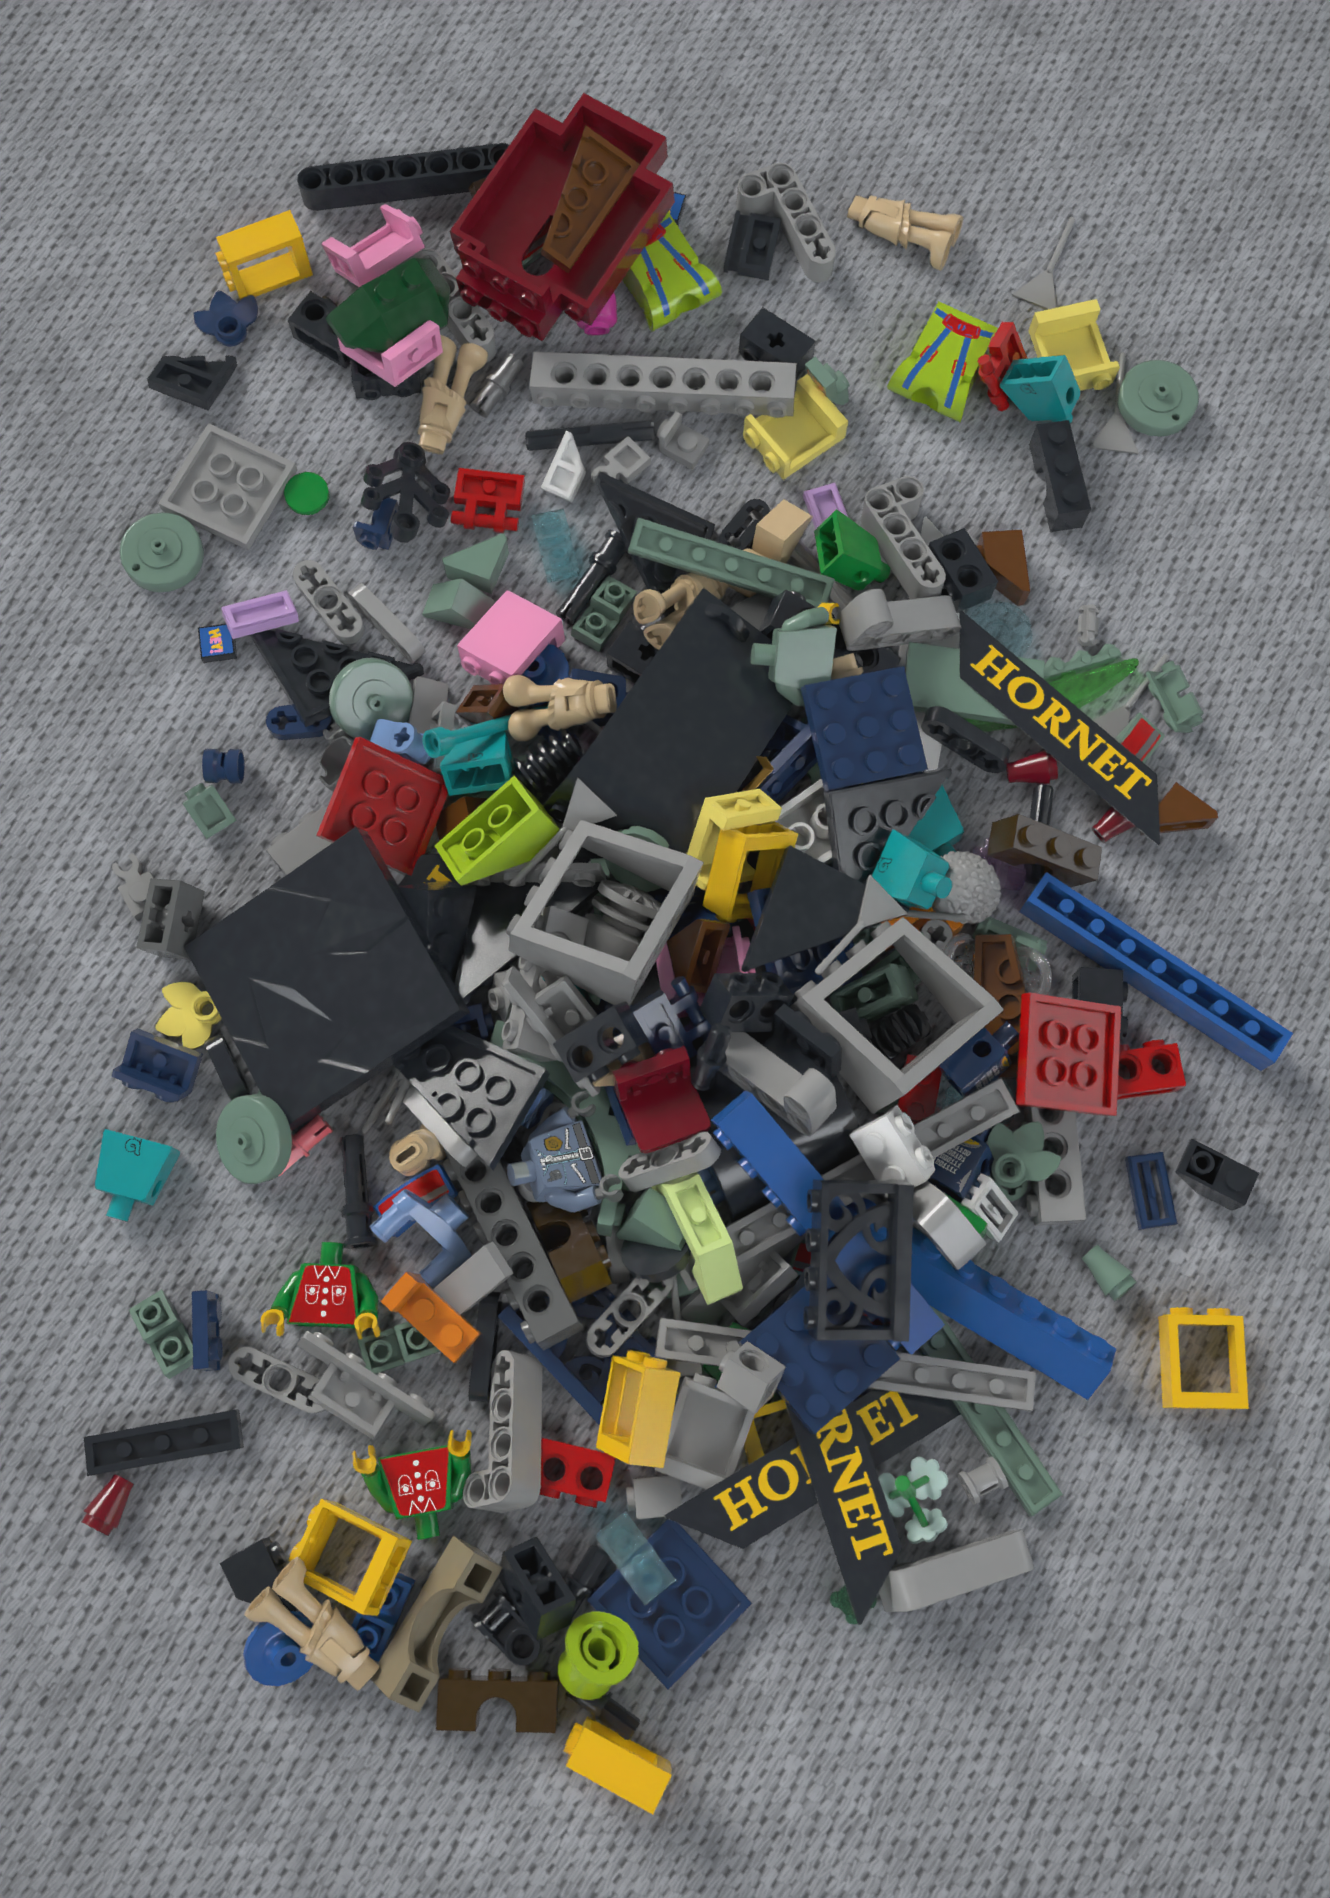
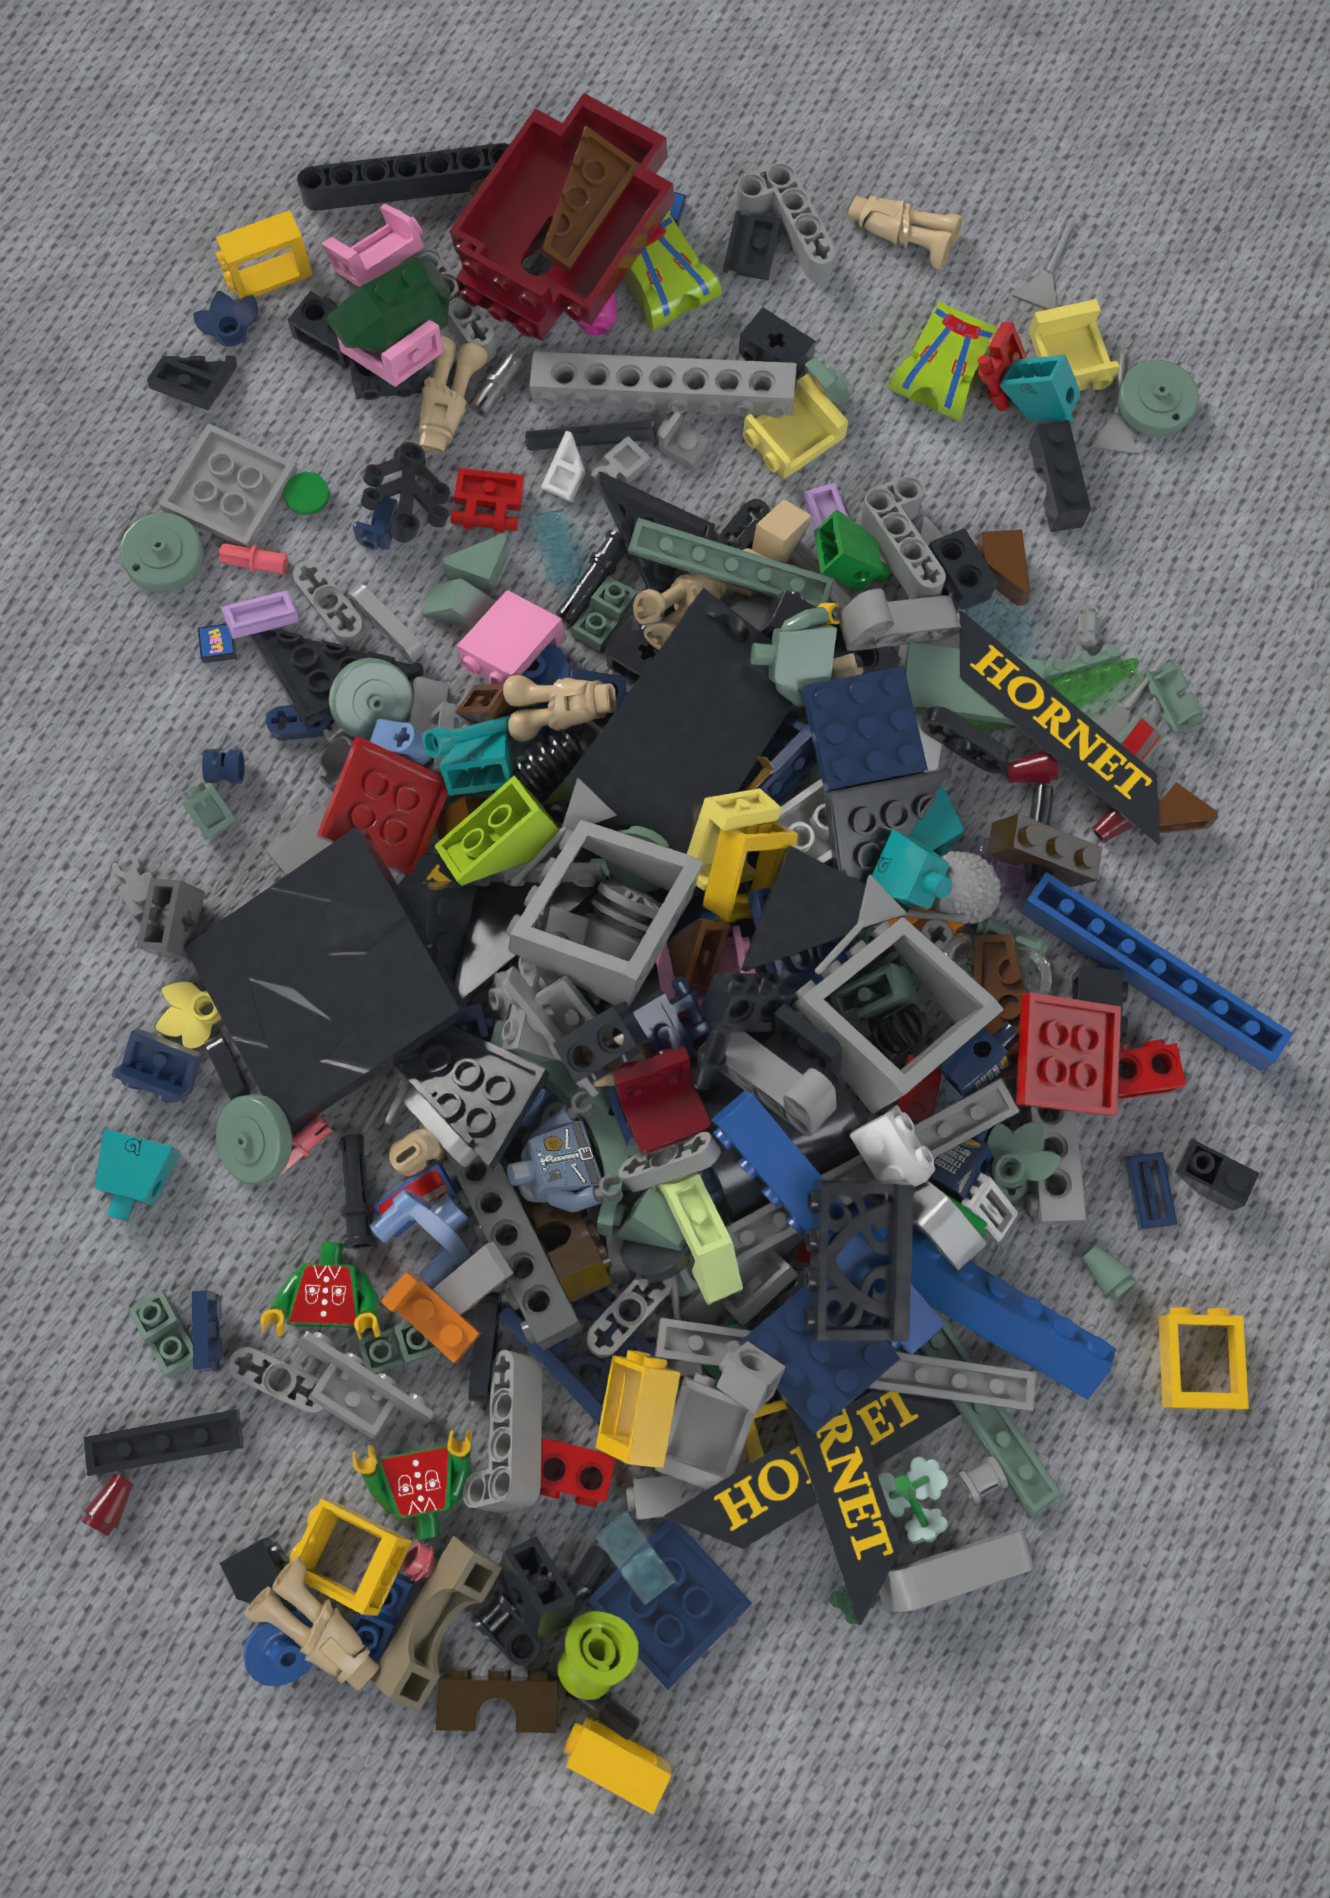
none -> coral axle [219,544,288,575]
none -> coral plate [402,1543,437,1581]

